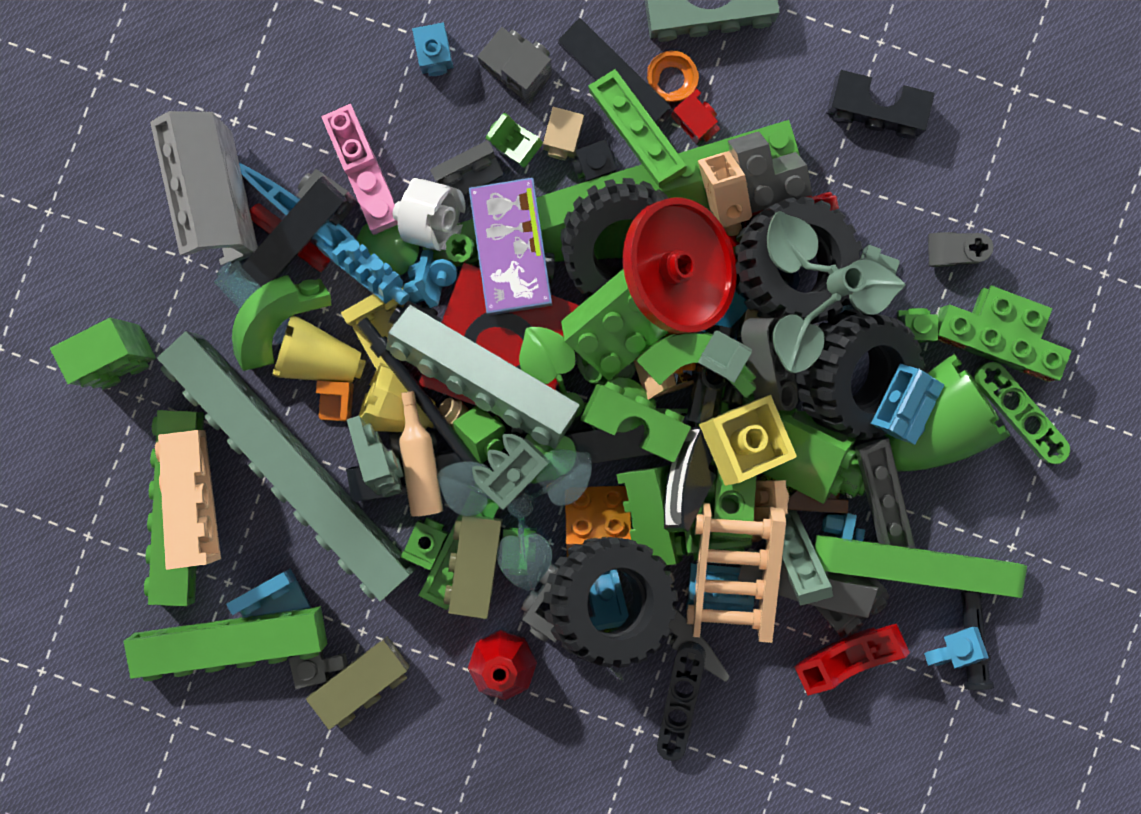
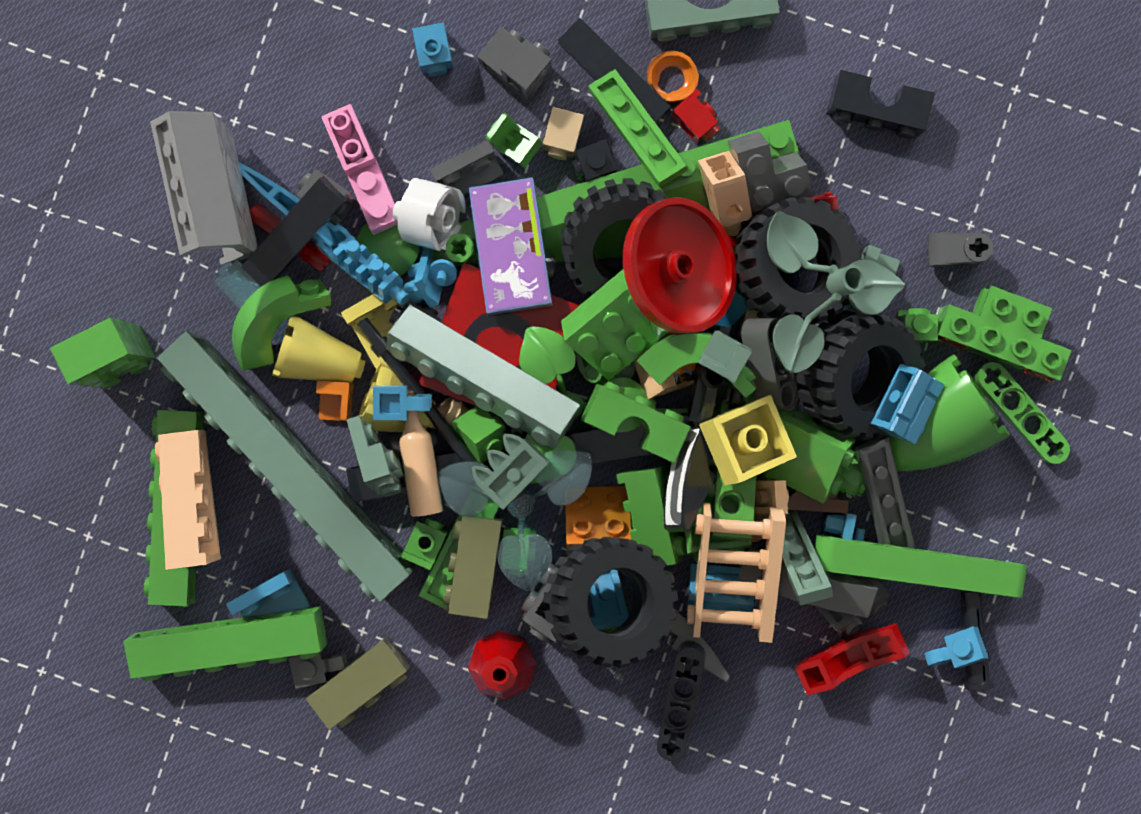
none -> dark azure plate [373,385,432,420]

